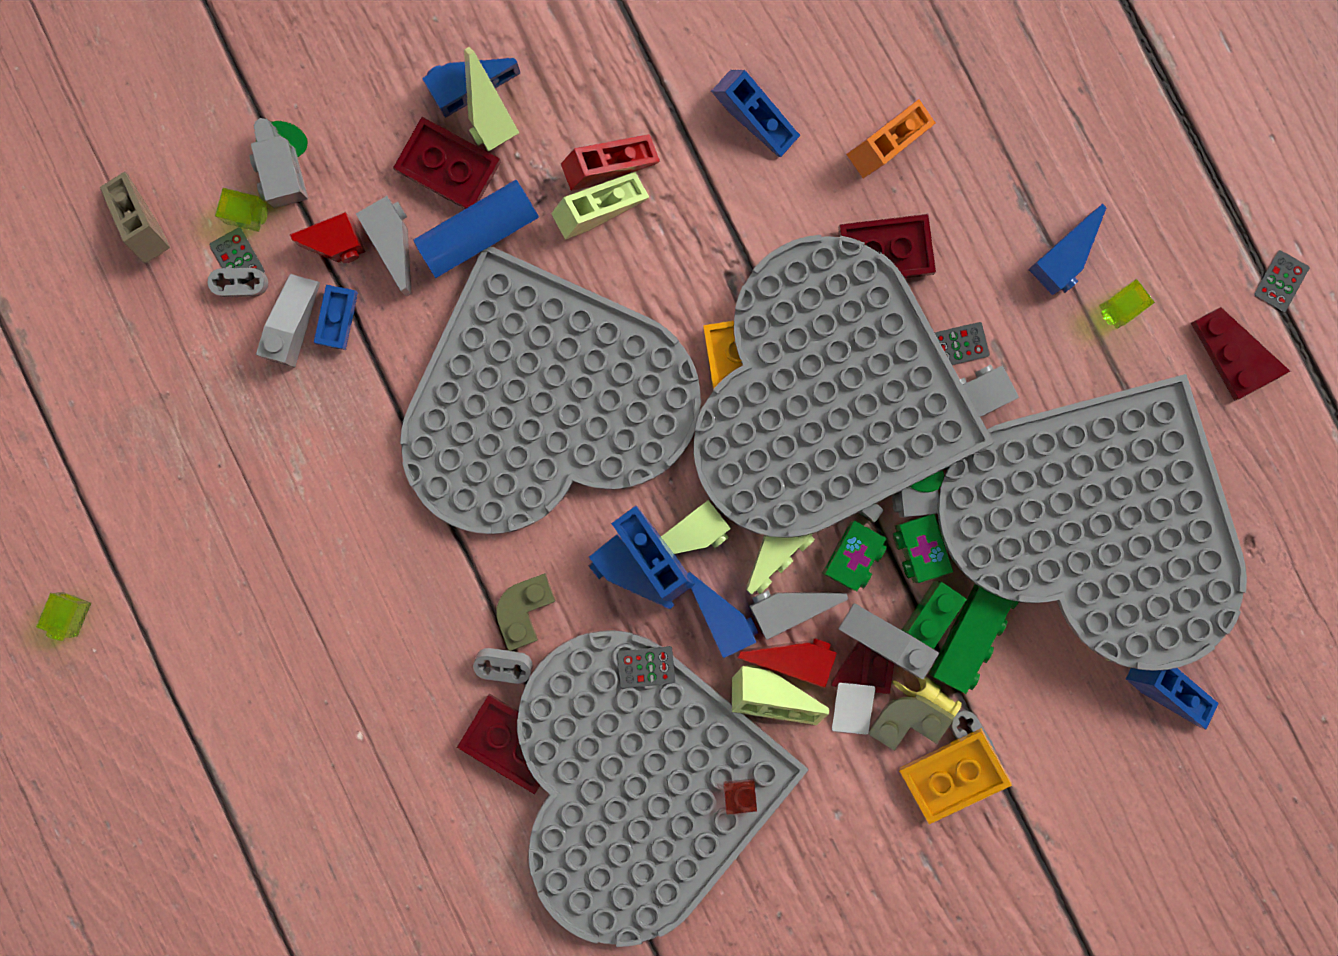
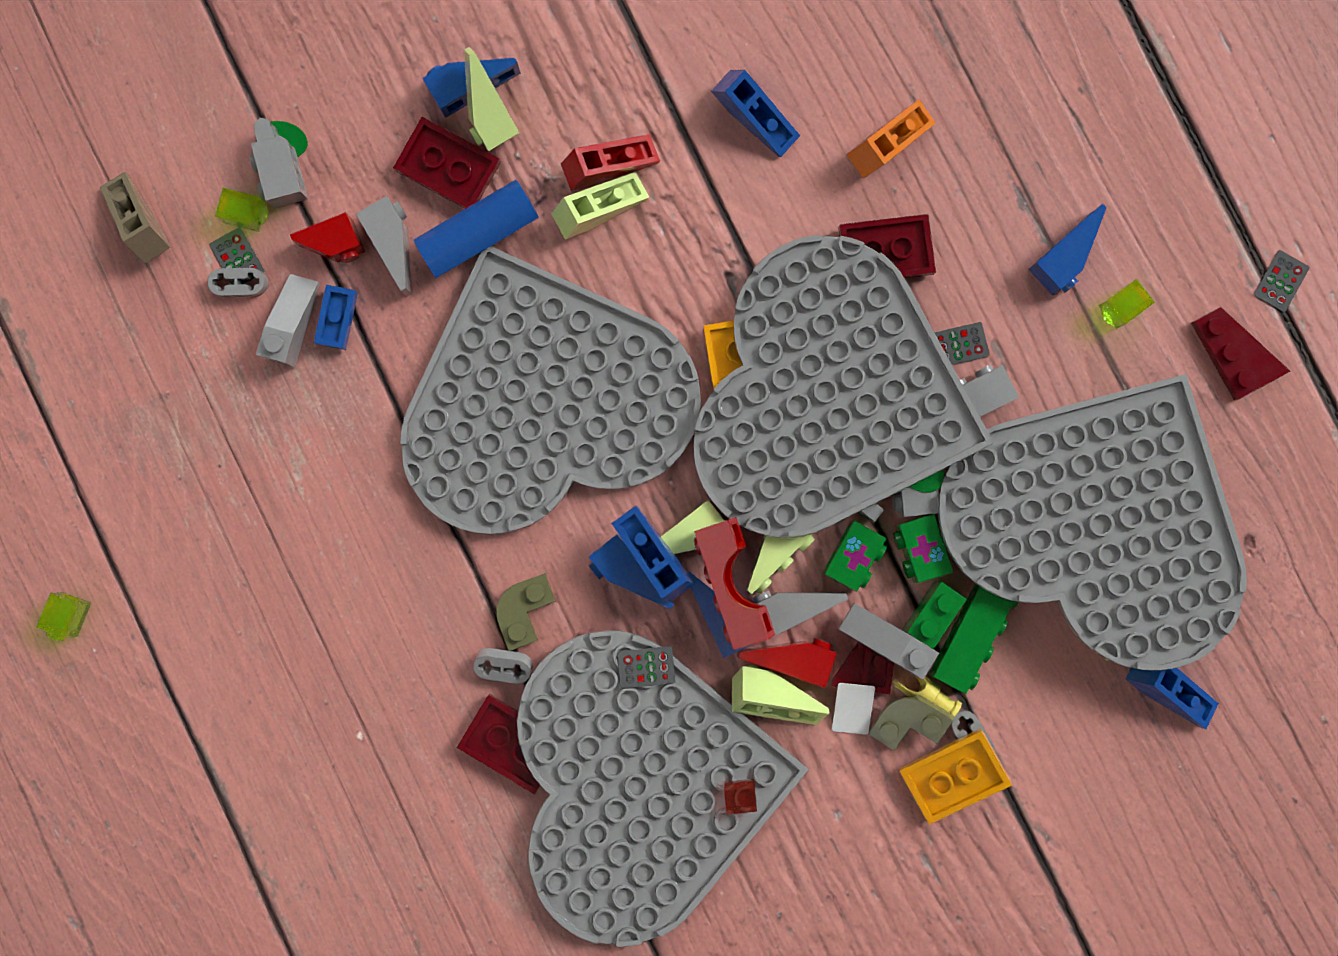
none -> red arch [694,517,776,650]

